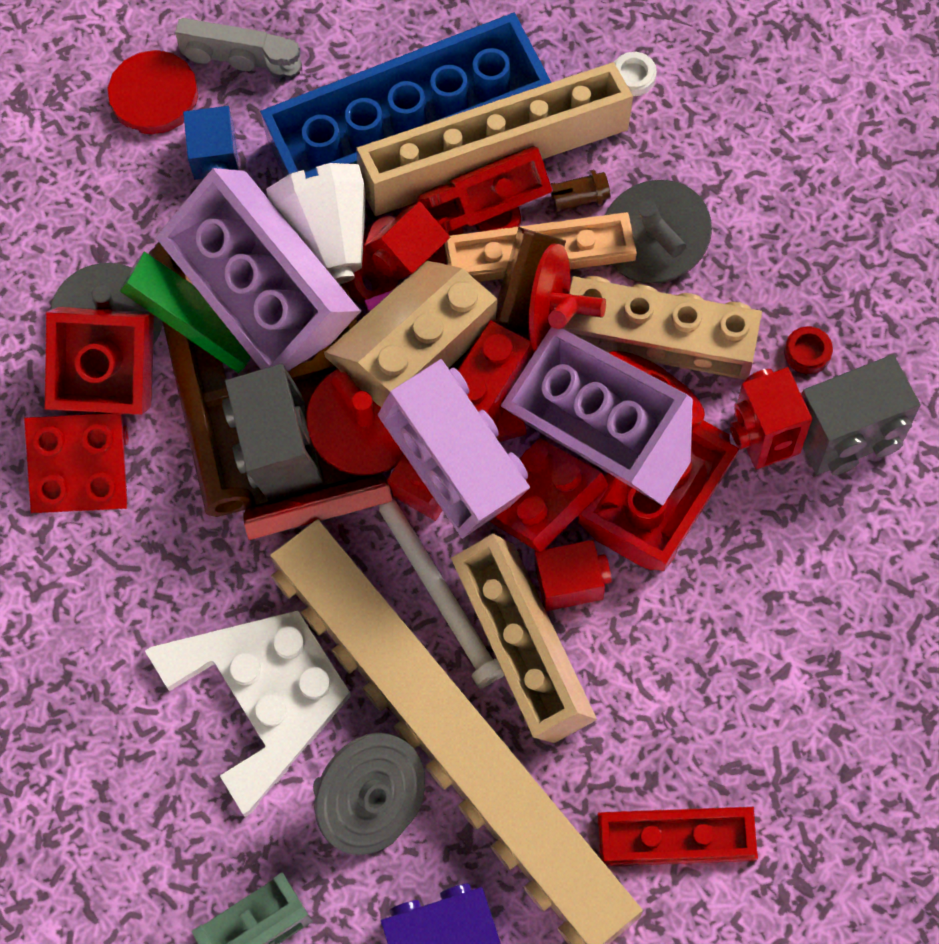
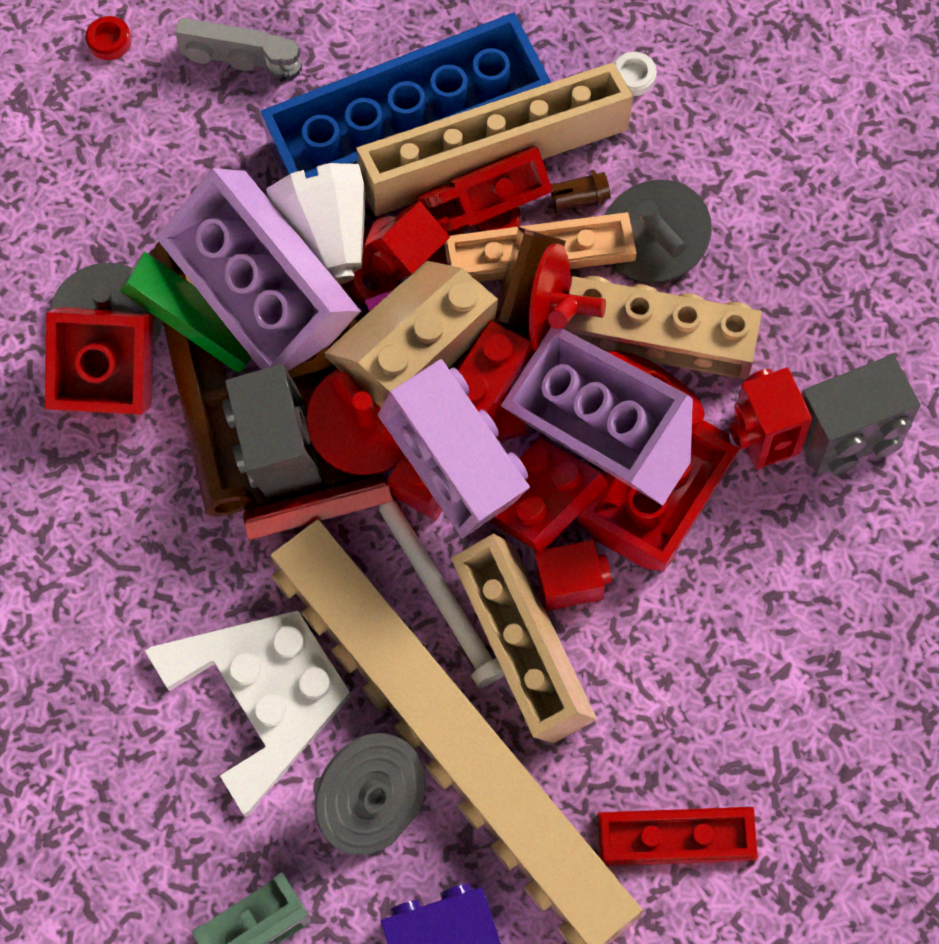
red hinge [24,413,129,513] -> none
red tile [108,50,199,135] -> none
blue brick [183,105,239,180] -> none
red tile [784,326,833,374] -> none
none -> red tile [85,16,132,60]

